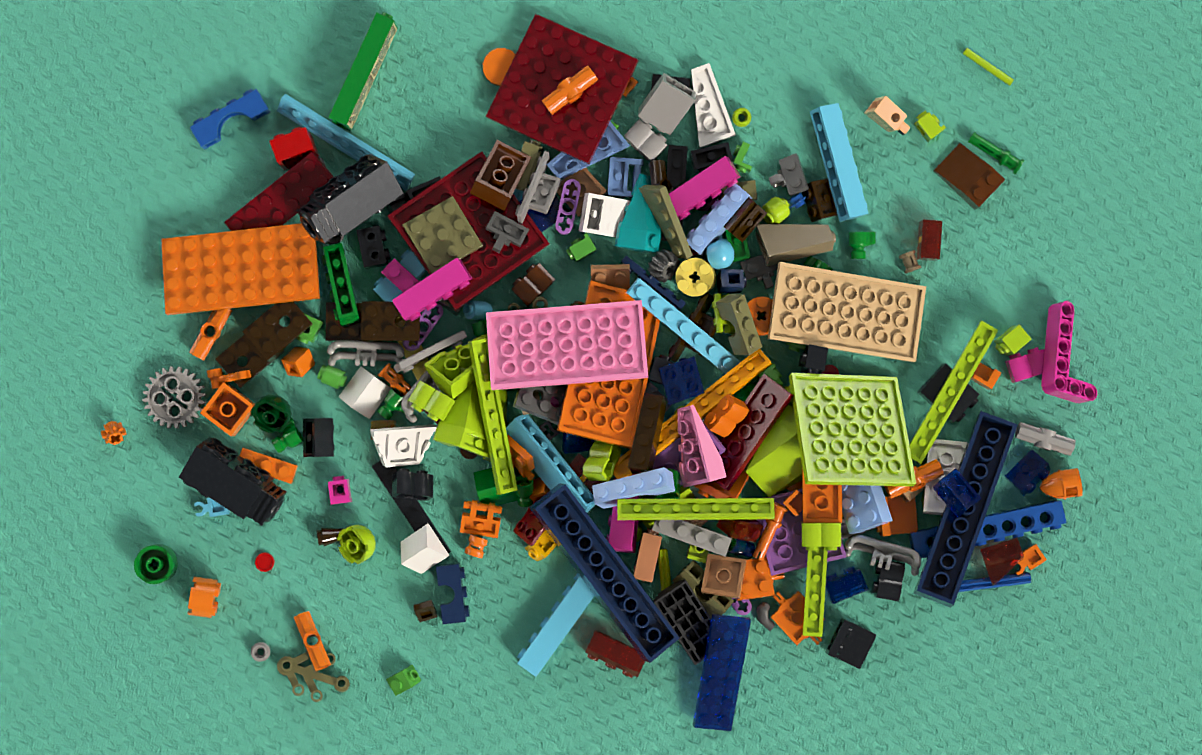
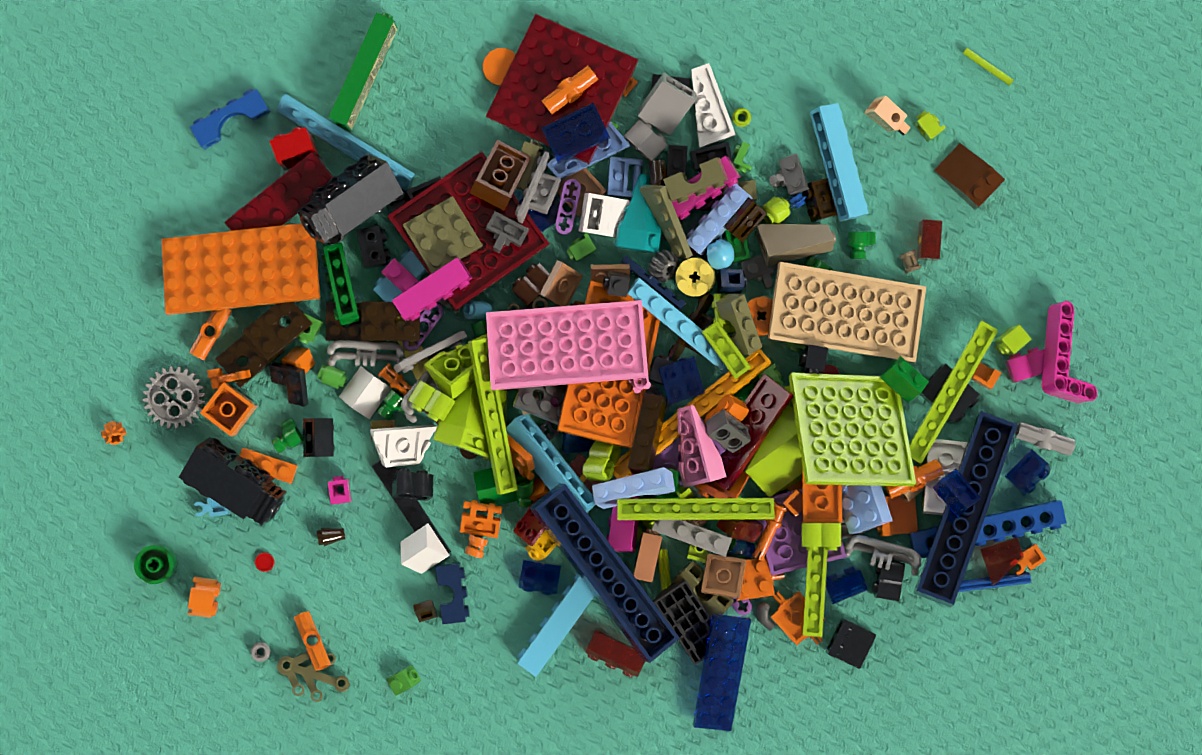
dark green cylinder [251,394,292,433] -> none
lime cylinder [337,525,376,564] -> none
green pin [968,132,1024,174] -> none
orange helmet [1039,468,1082,500] -> none
none -> black plate [269,362,309,407]
none -> clear blue bracket [519,560,561,595]
none -> medium nougat plate [540,260,583,307]
none -> clear blue plate [542,102,610,164]
none -> black brick [603,270,630,297]
none -> bright pink plate [628,378,651,393]
none -> olive arch [663,157,729,204]
none -> lime tile [702,320,752,379]
none -> dark grey brick [706,409,751,453]
none -> green brick [880,356,929,403]

